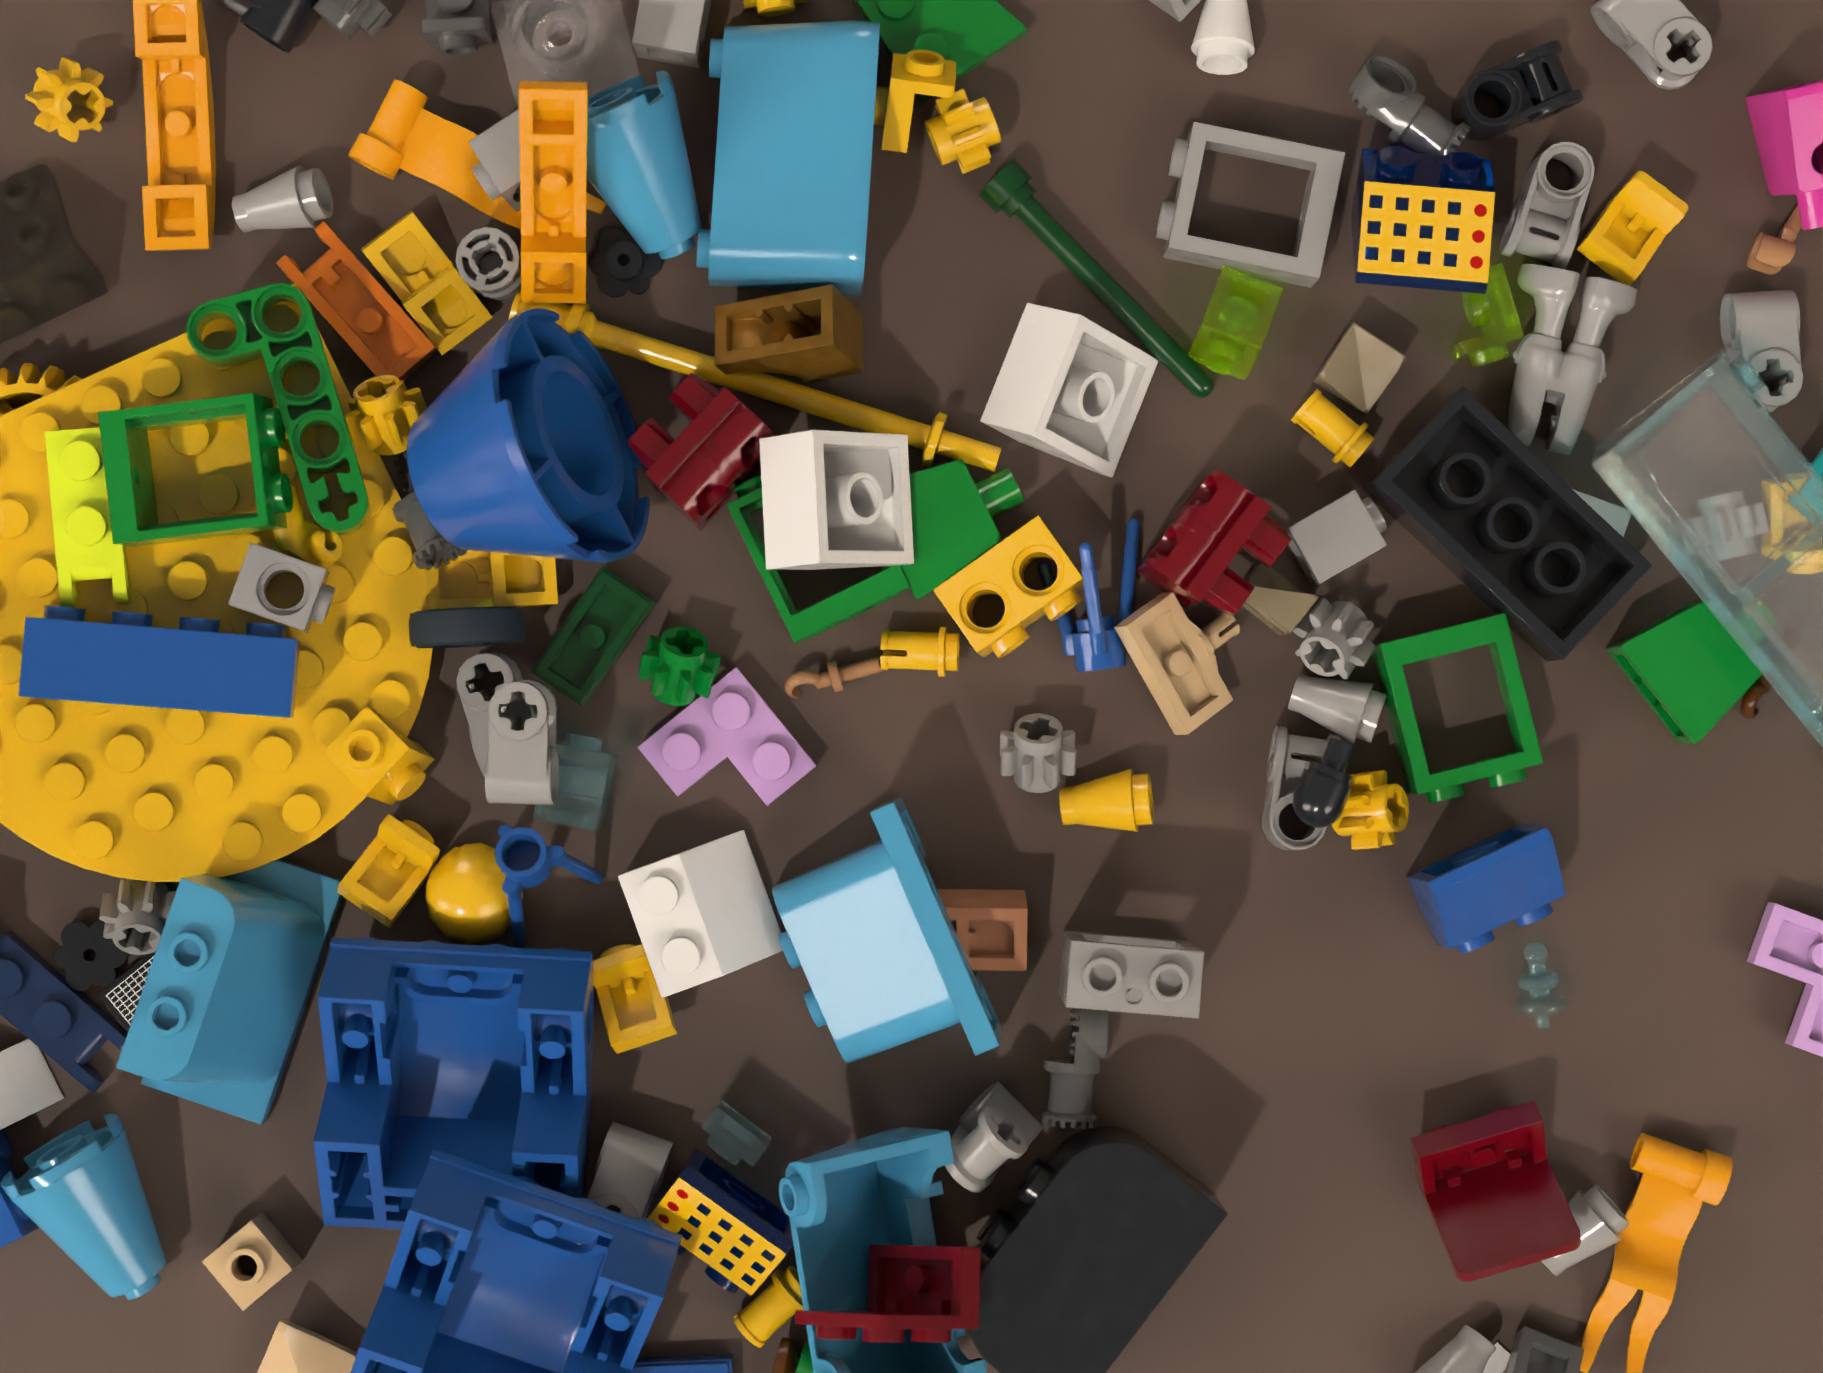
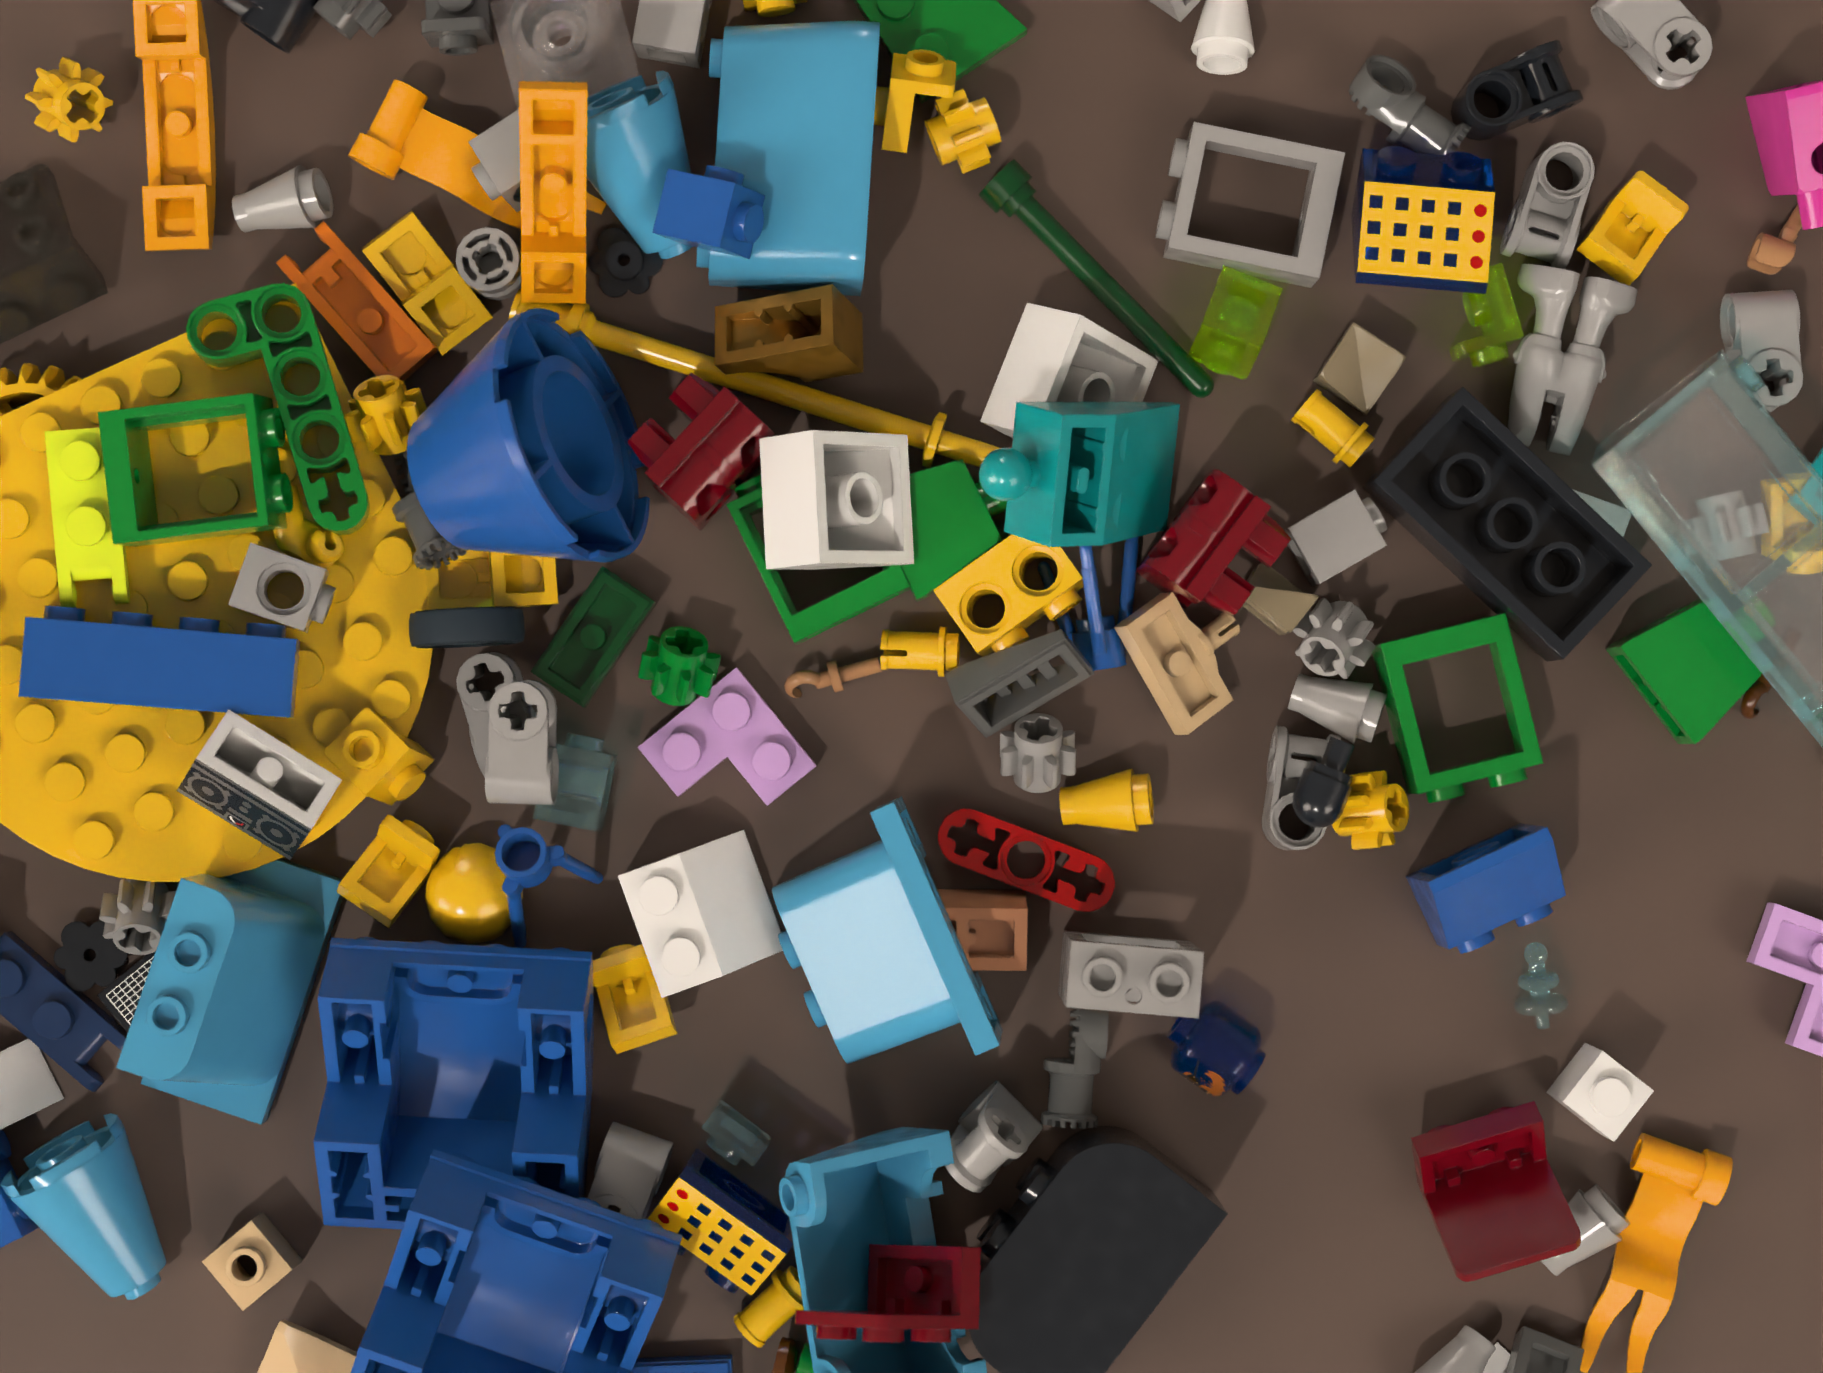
none -> white brick [177,710,342,860]
none -> blue brick [652,165,765,259]
none -> red beam [938,808,1115,912]
none -> dark grey slope [945,629,1095,738]
none -> teal slope [979,402,1180,547]
none -> clear blue head [1167,1001,1266,1097]
none -> white brick [1546,1043,1654,1142]

